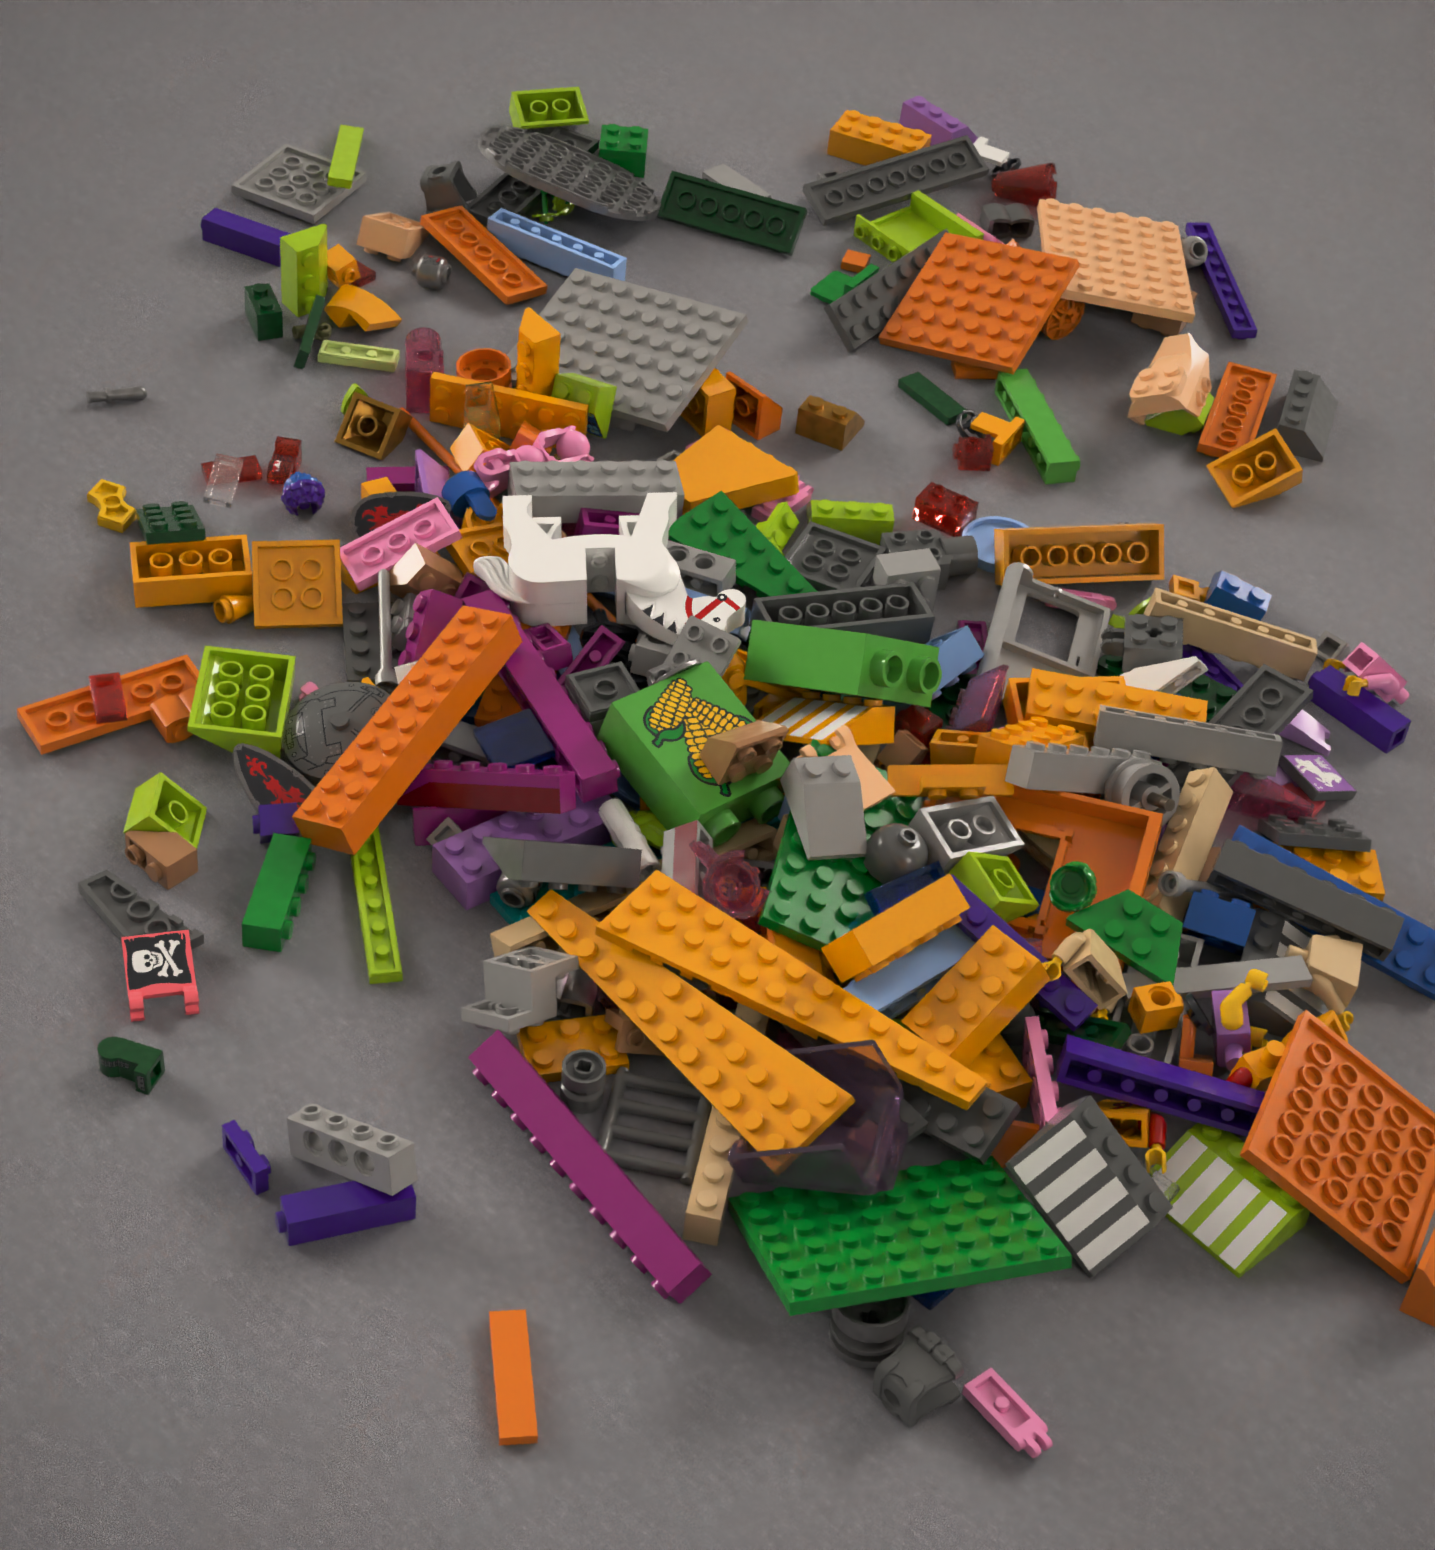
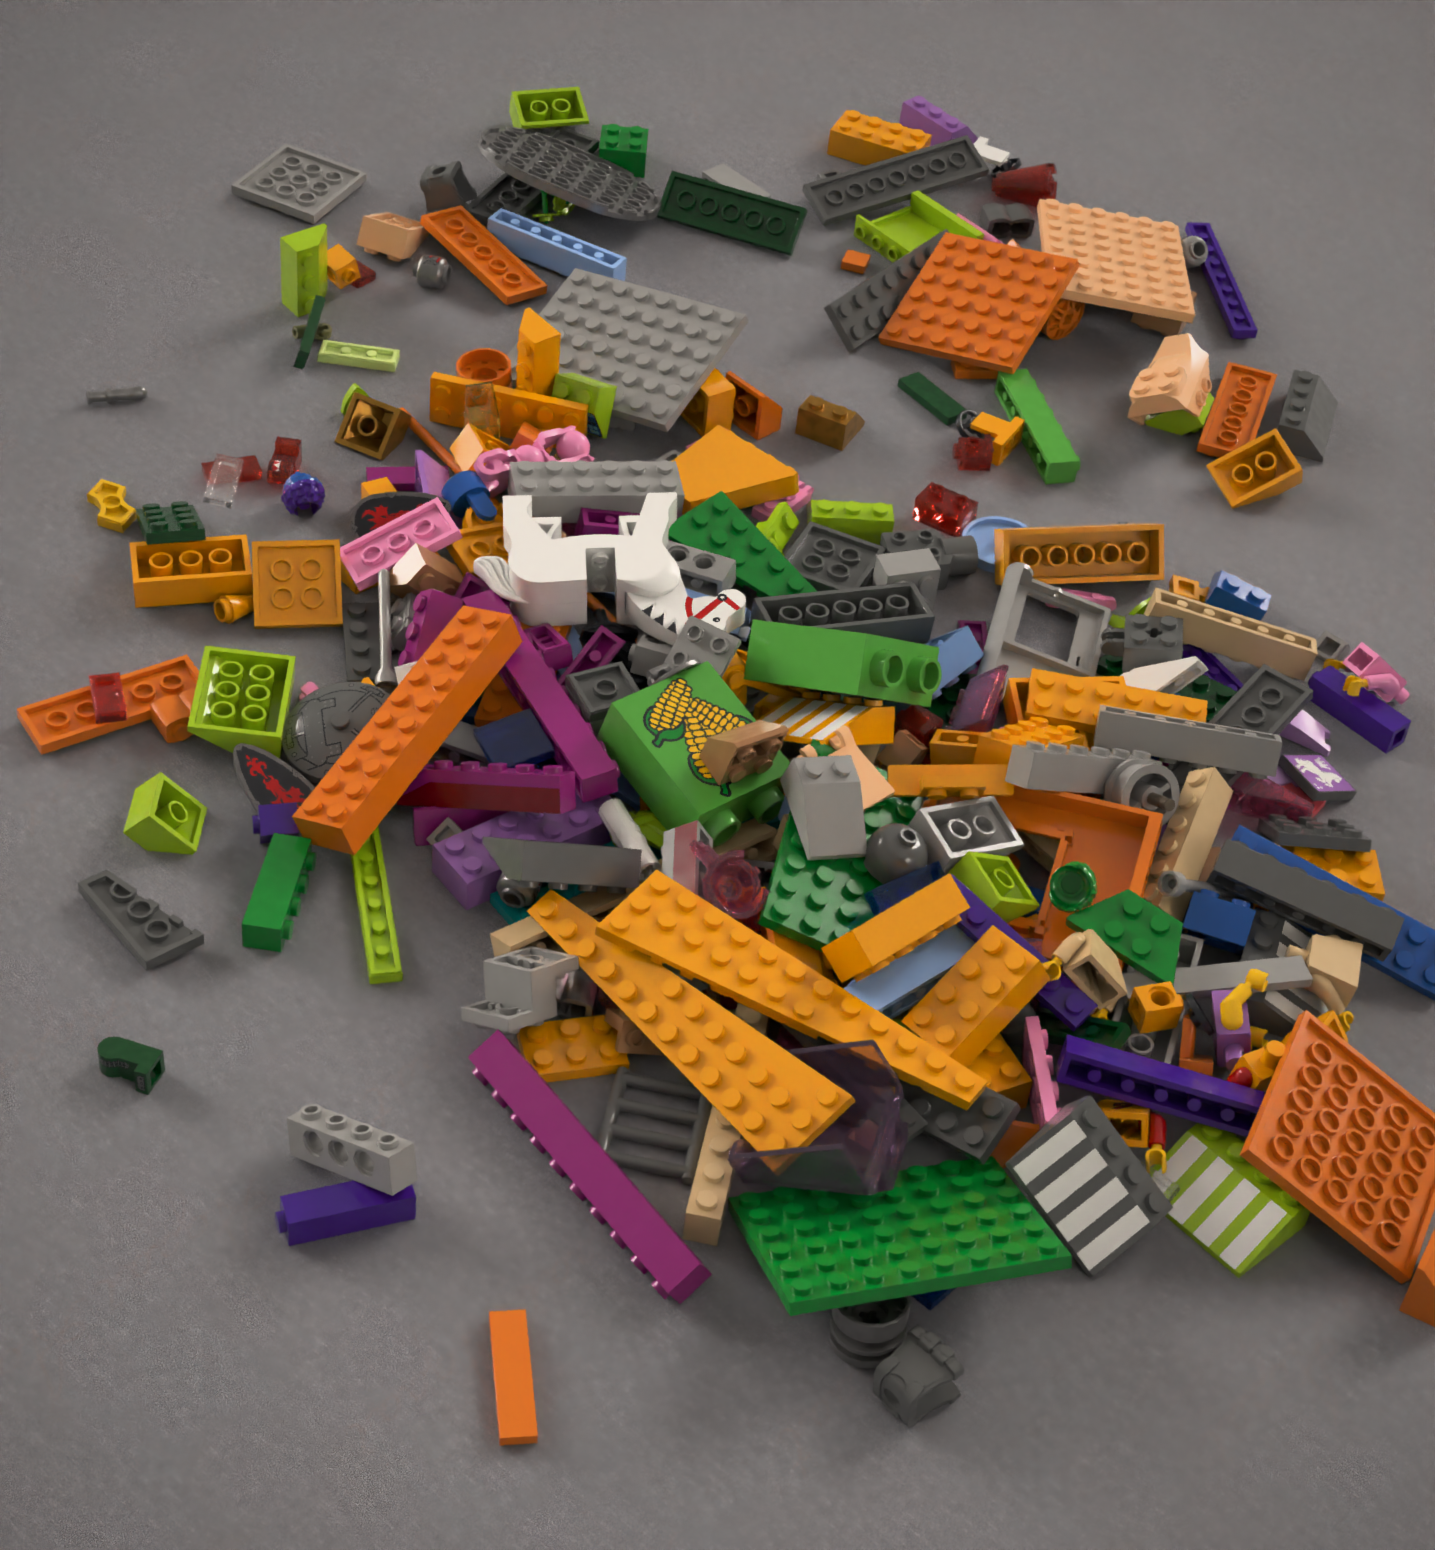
flag [121,930,199,1022] -> none
medium nougat slope [125,831,198,890] -> none
dark purple brick [201,208,291,267] -> none
dark purple plate [222,1119,271,1196] -> none
dark green brick [244,283,283,341] -> none
light orange slope [324,284,402,332] -> none
lime tile [327,124,364,189] -> none
clear pink brick [405,327,444,413] -> none
dark grey wheel [560,1049,606,1115] -> none
green bracket [810,264,879,304] -> none
bright pink hinge [962,1367,1053,1458] -> none

